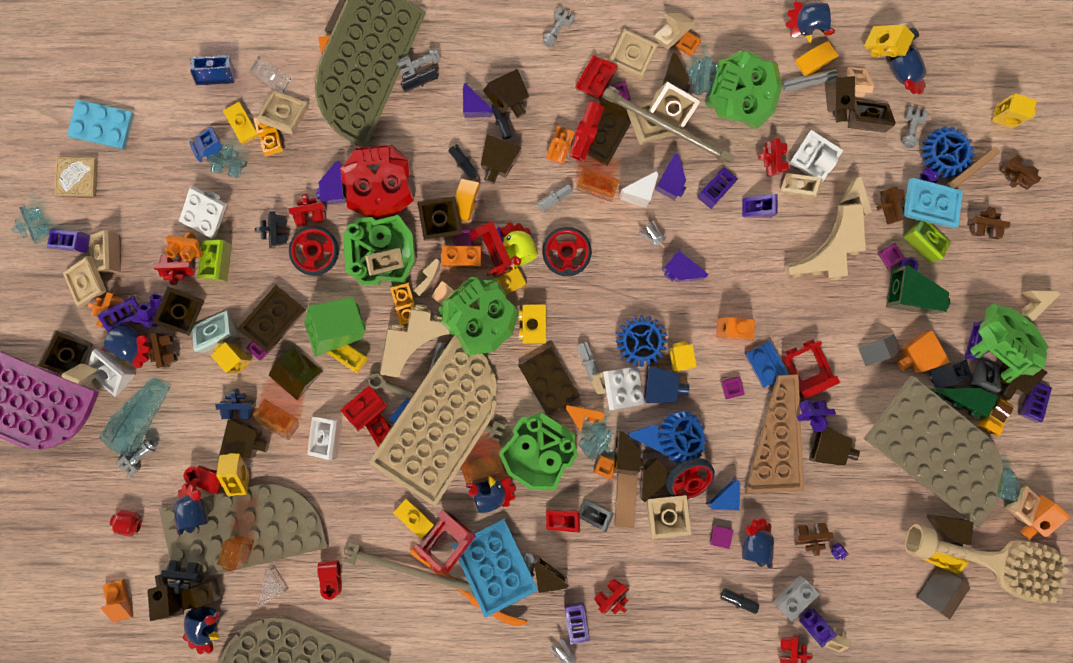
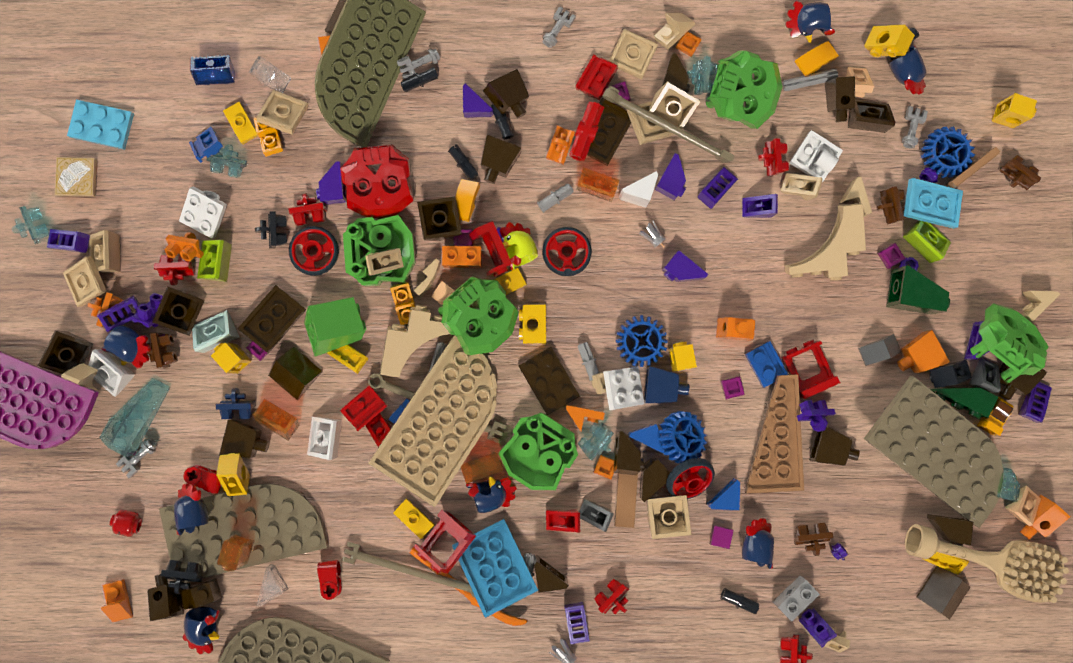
reddish brown hips [967,207,1011,240] -> none

